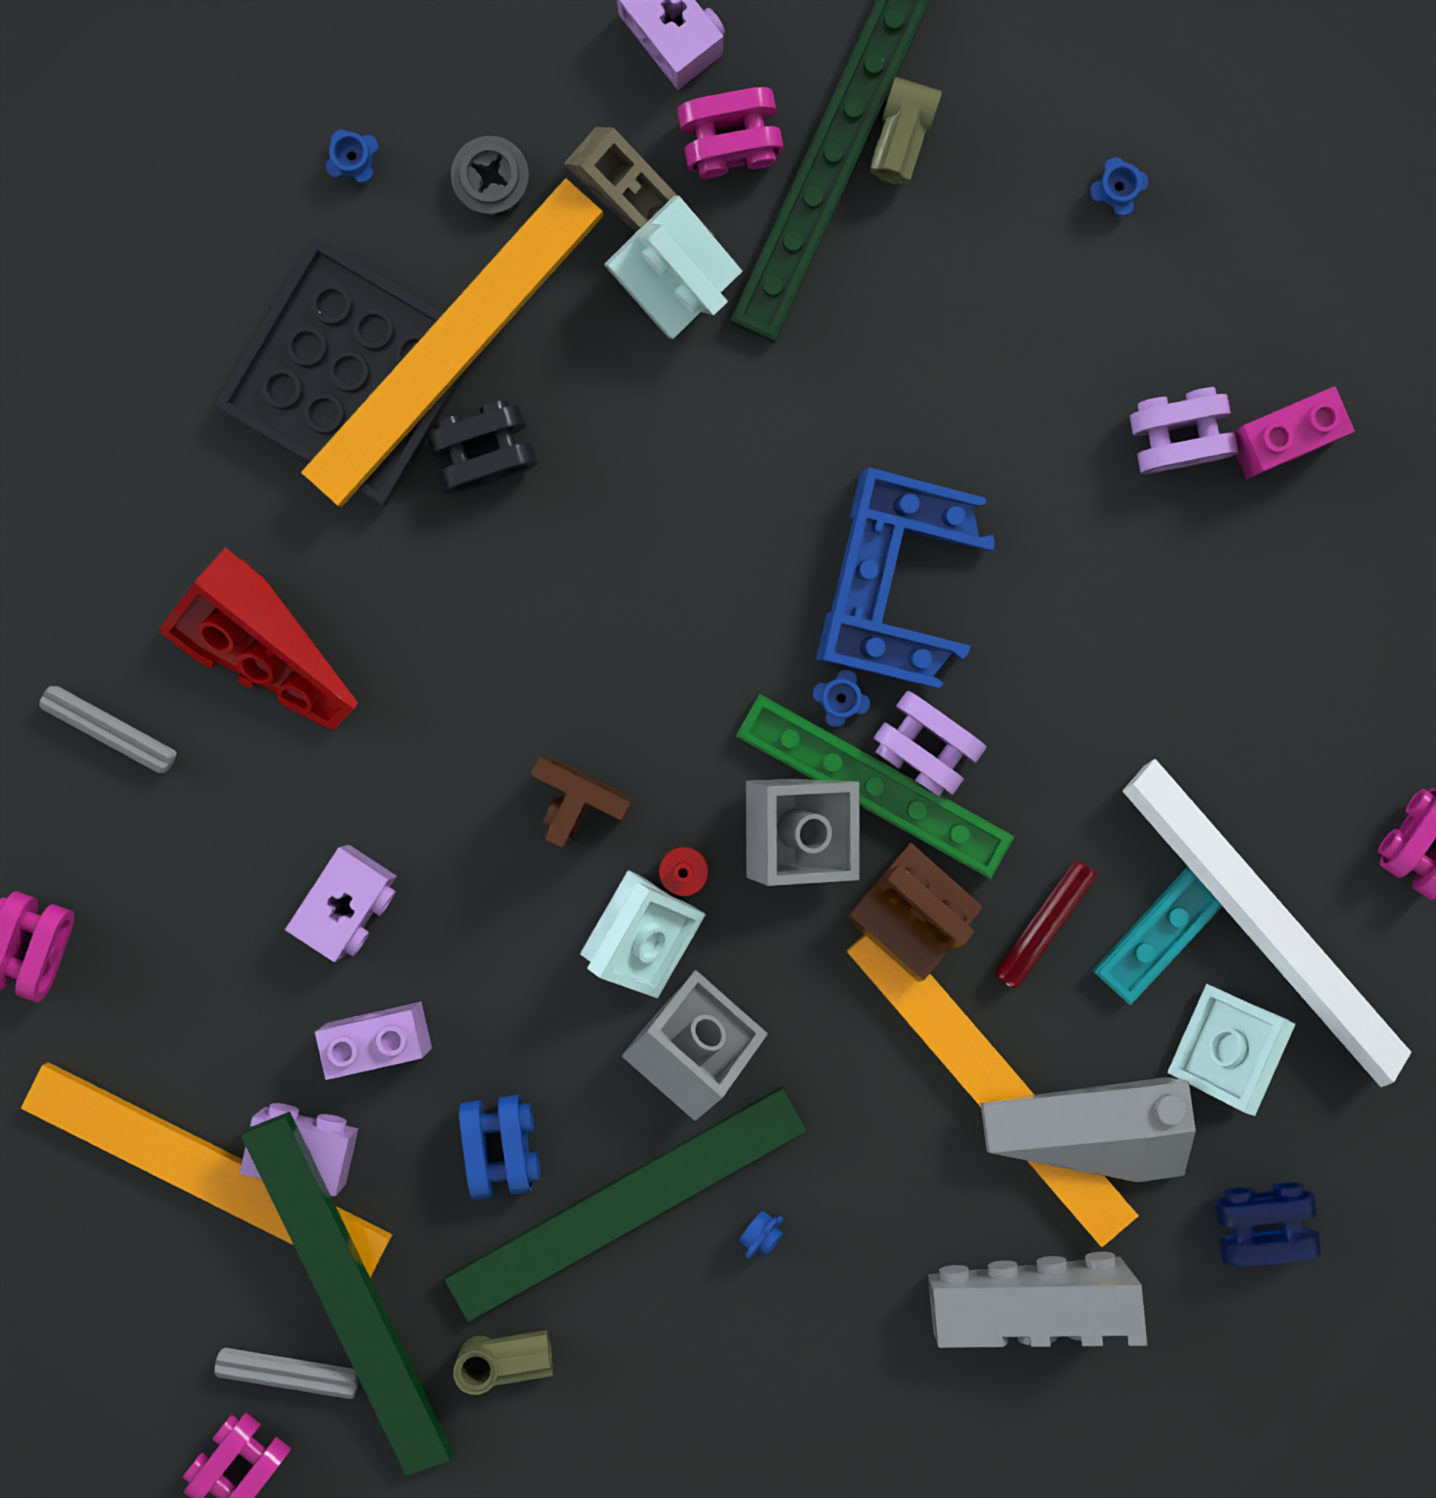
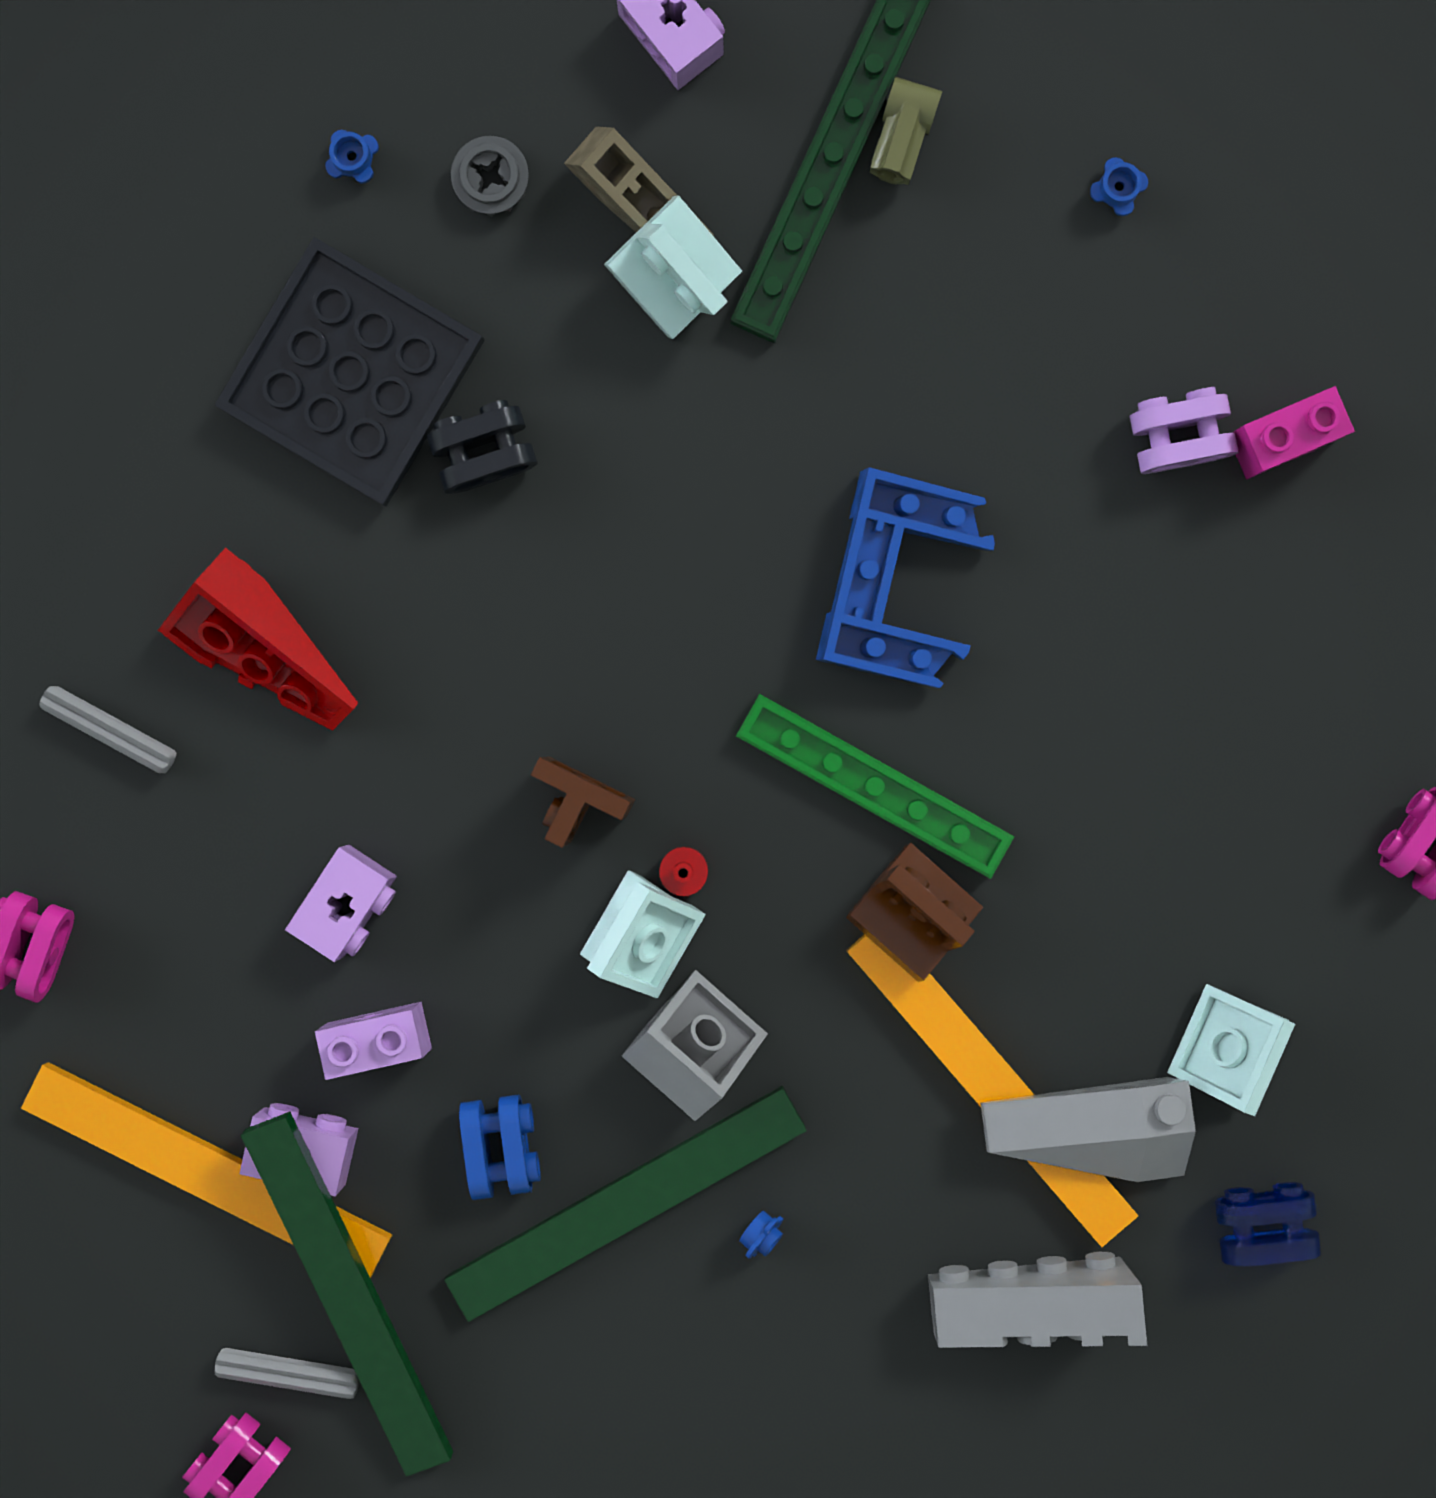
light orange tile [301,178,604,508] -> none
olive piece [453,1330,554,1395] -> none
dark pink brick [677,87,784,179] -> none
light grey slope [746,779,859,886] -> none
blue plate [813,670,870,727] -> none
lavender brick [873,690,987,797] -> none
dark red axle [995,861,1097,989] -> none
teal tile [1091,866,1222,1005] -> none
white tile [1122,759,1411,1087] -> none

